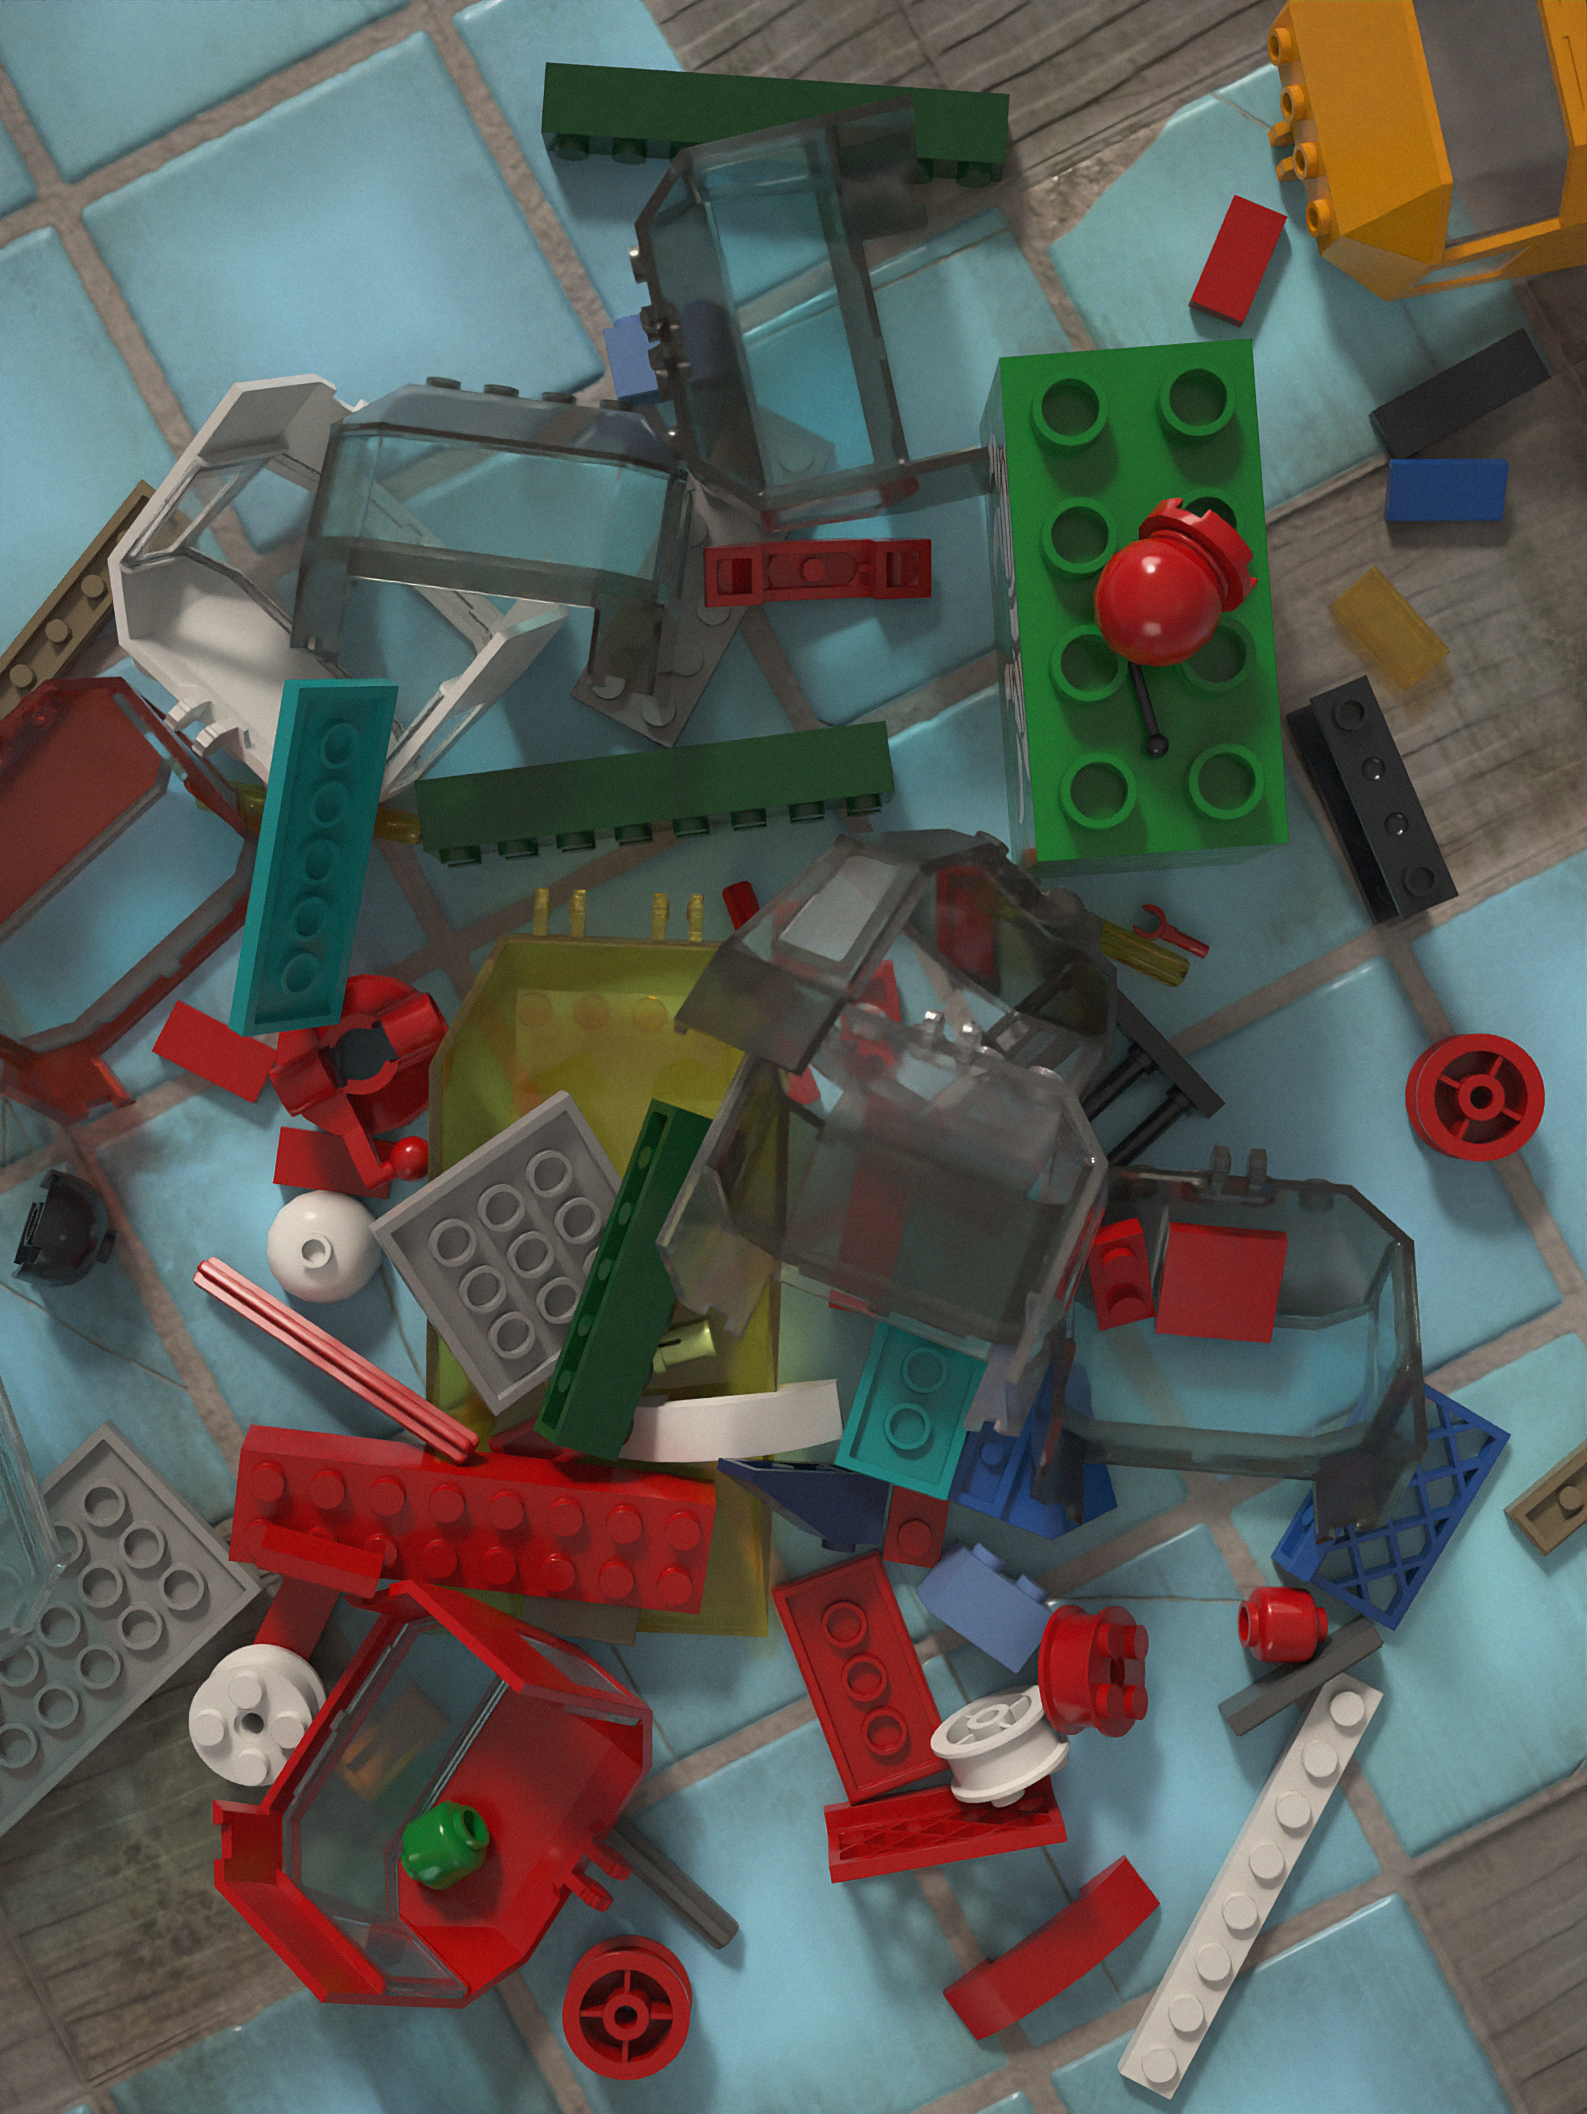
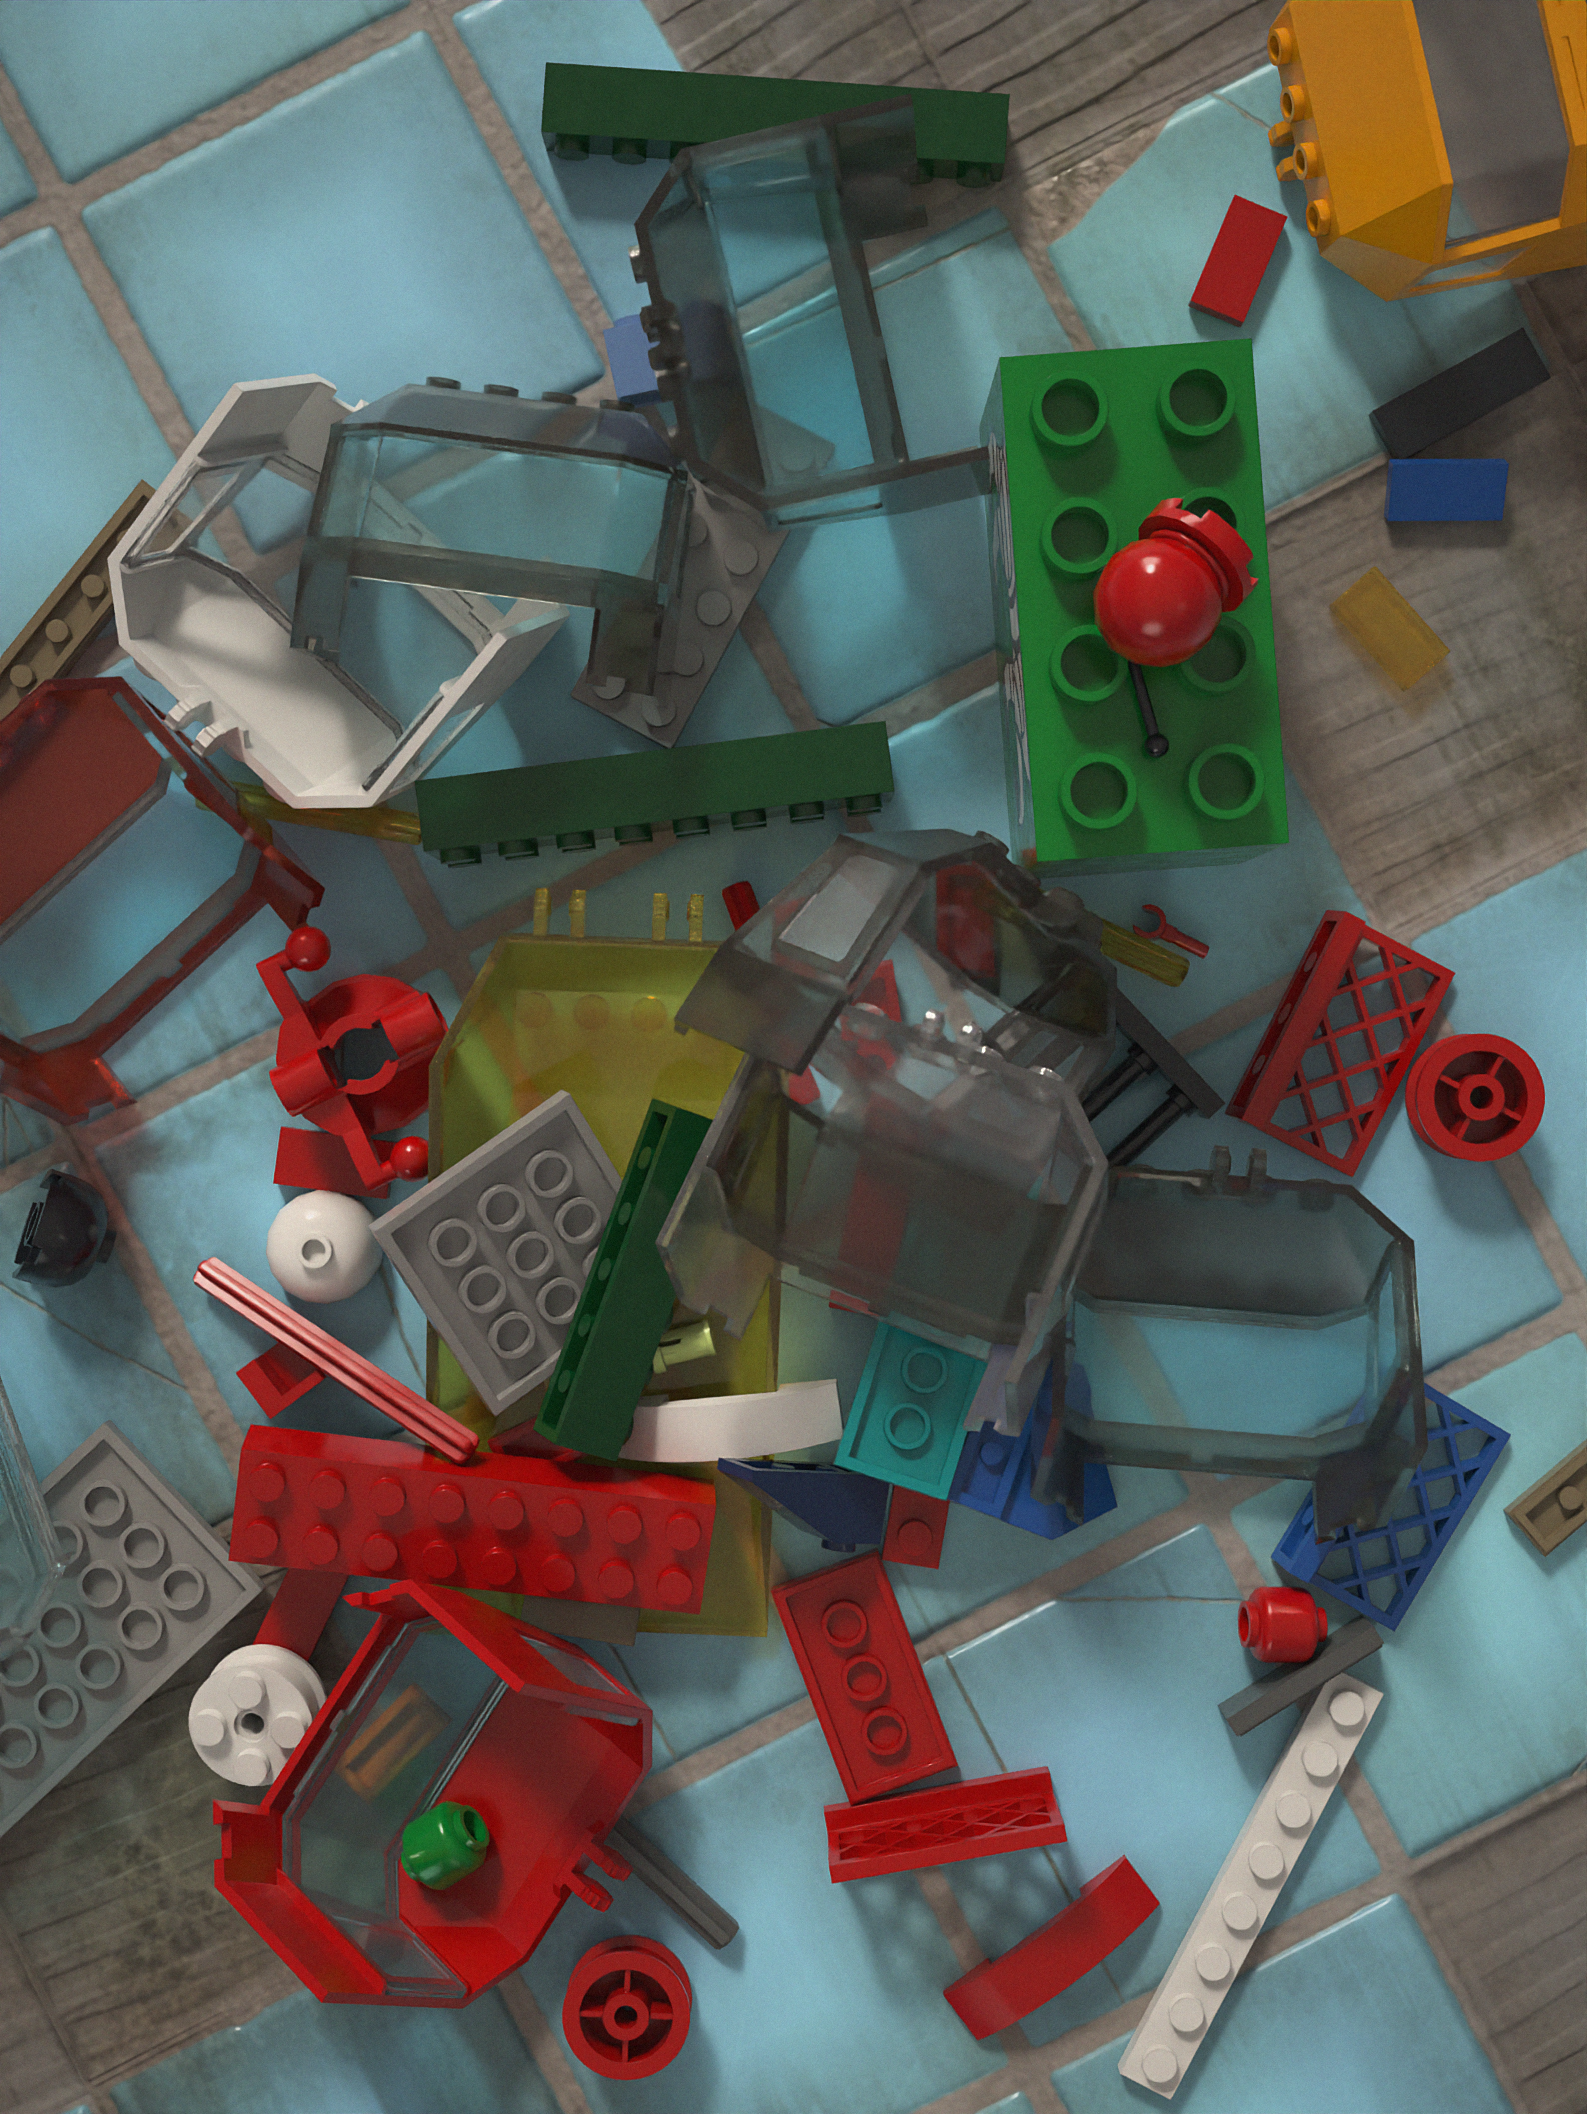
red tile [152,1000,277,1104] -> none
teal plate [228,678,399,1037] -> none
red tile [255,1523,384,1599] -> none
red slope [703,538,931,608] -> none
medium blue brick [915,1537,1054,1674] -> none
white wheel [930,1685,1070,1807] -> none
red wheel [1038,1605,1149,1738] -> none
red plate [1080,1218,1156,1331] -> none
red tile [1154,1222,1288,1343] -> none
black fence [1286,675,1459,925] -> none
none -> red panel [236,1342,328,1419]
none -> red fence [1224,910,1455,1177]

